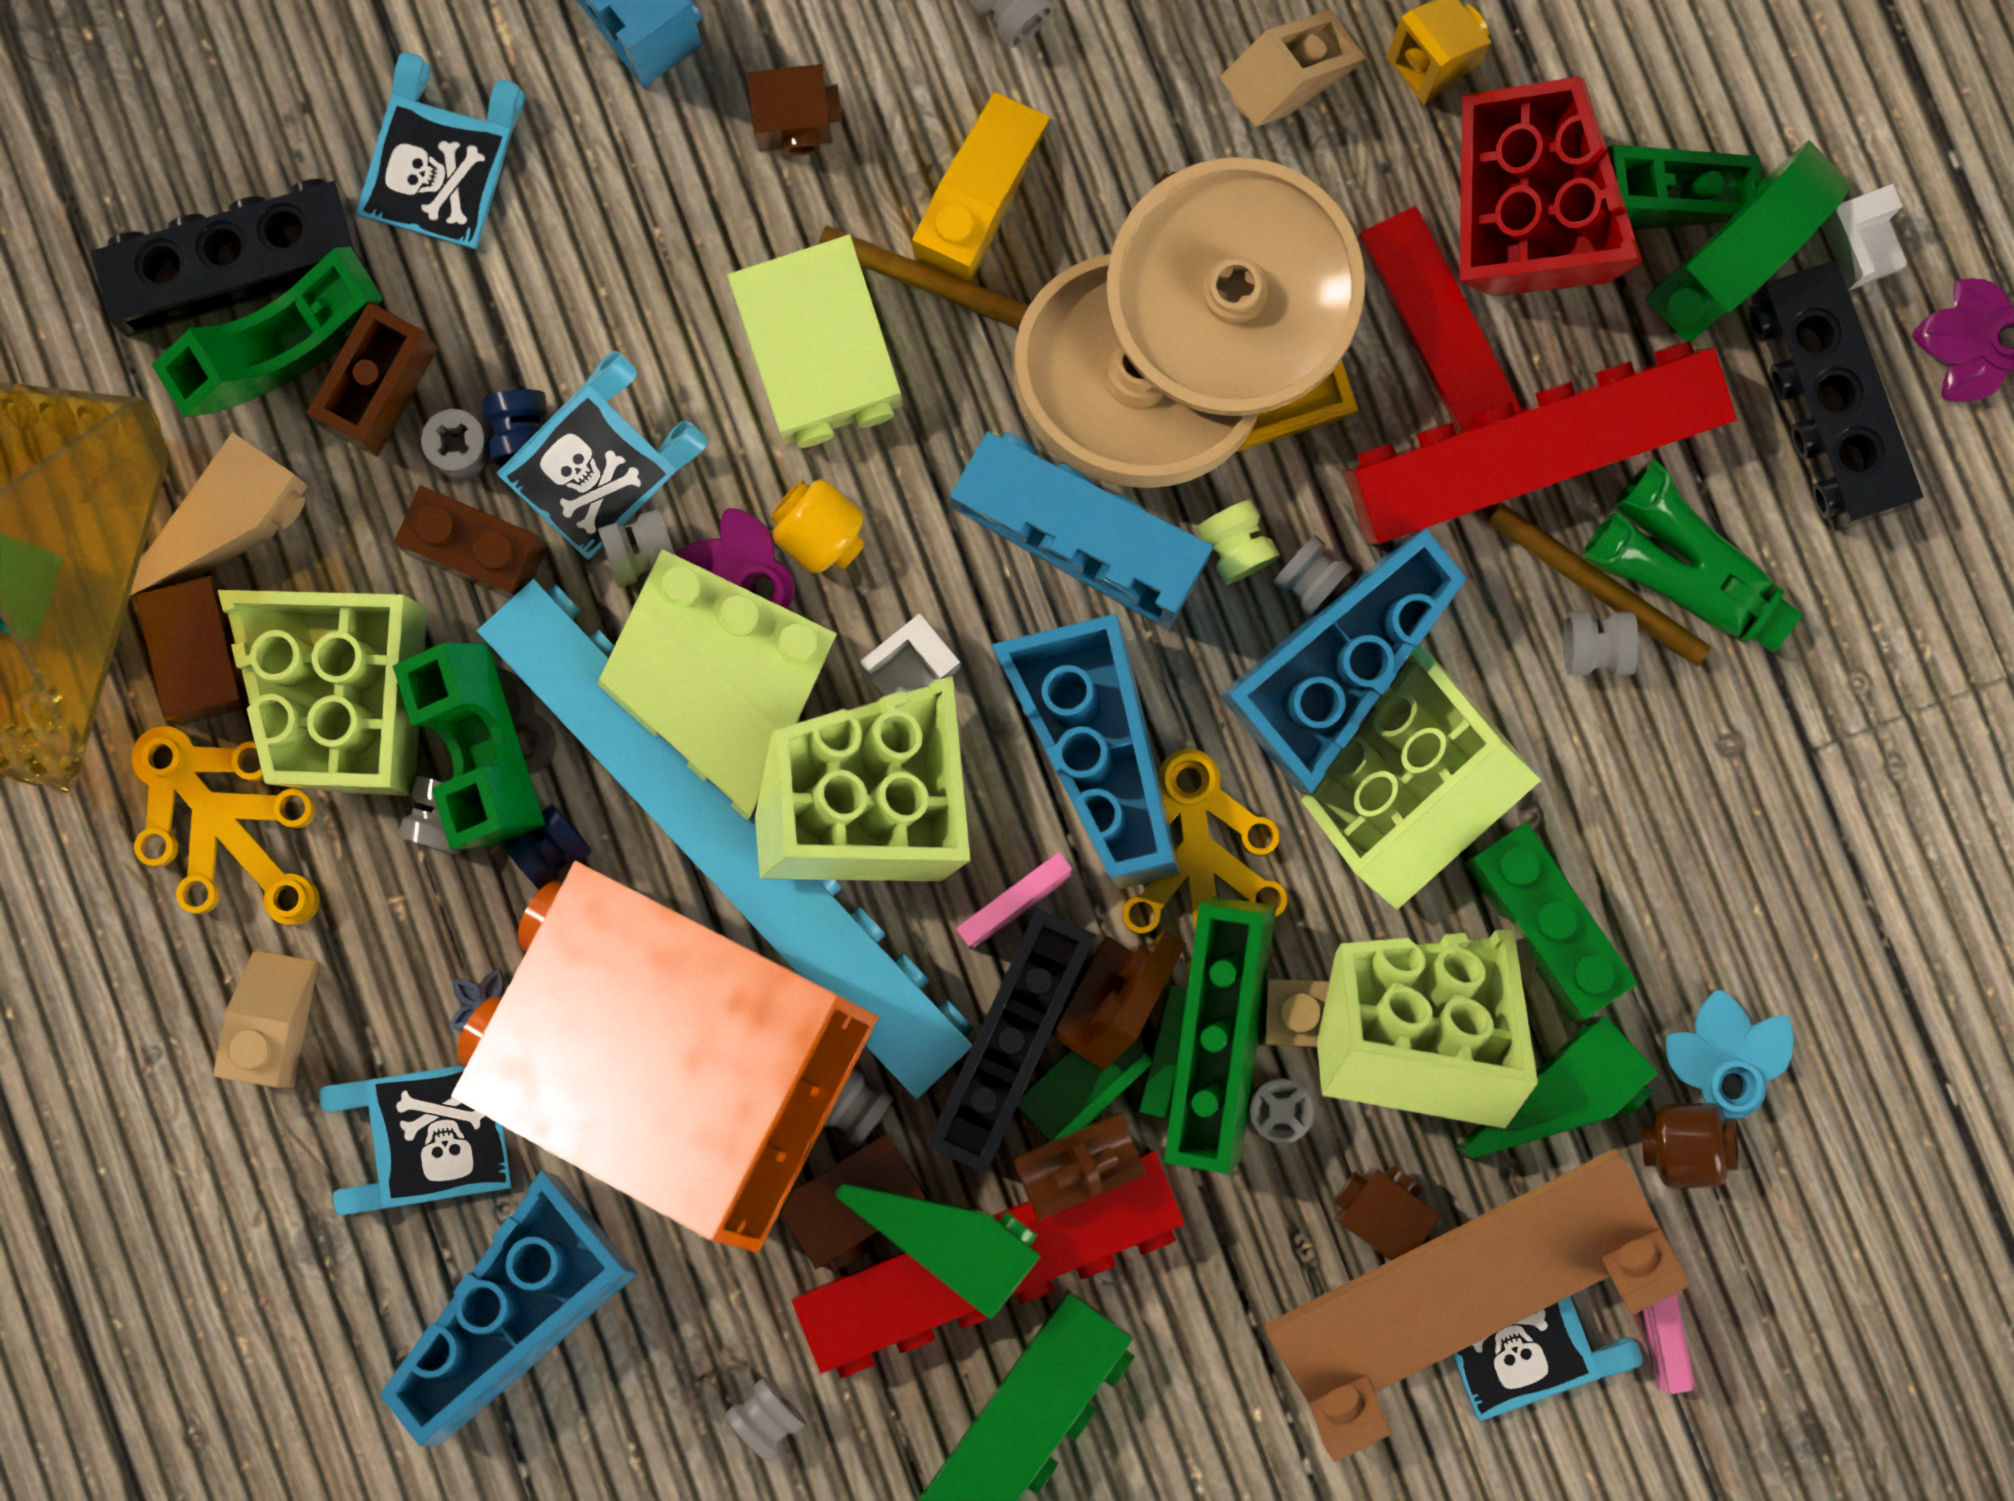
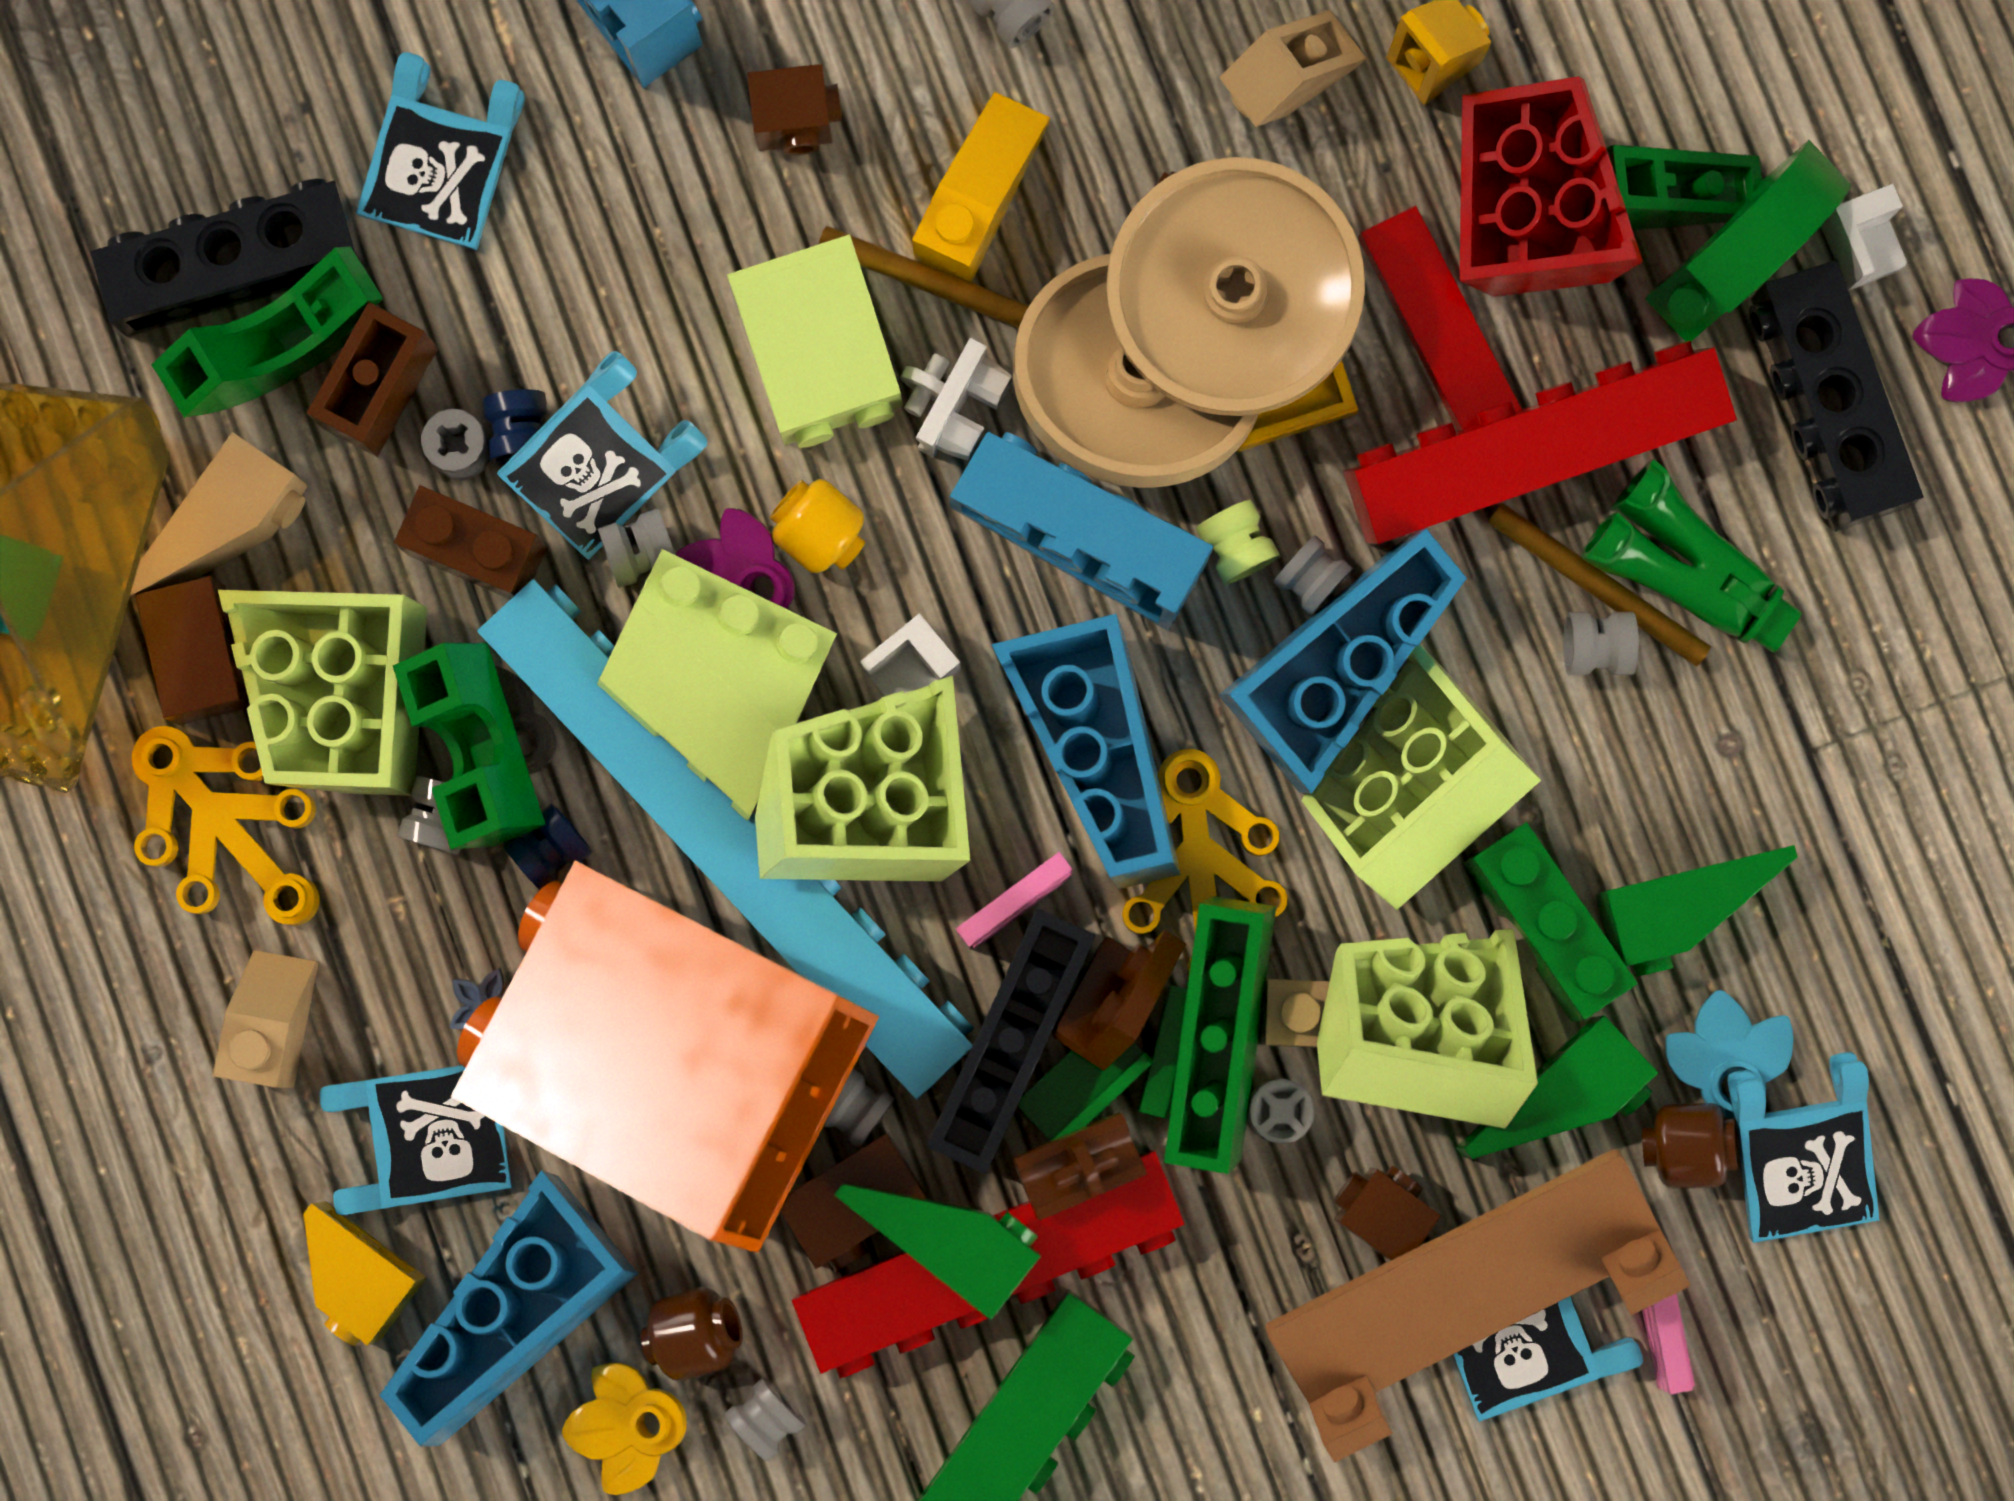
none -> yellow slope [303,1201,427,1346]
none -> yellow plate [562,1363,687,1495]
none -> reddish brown head [641,1287,743,1381]
none -> white hips [900,338,1012,461]
none -> green slope [1595,845,1798,977]
none -> flag [1728,1052,1879,1243]

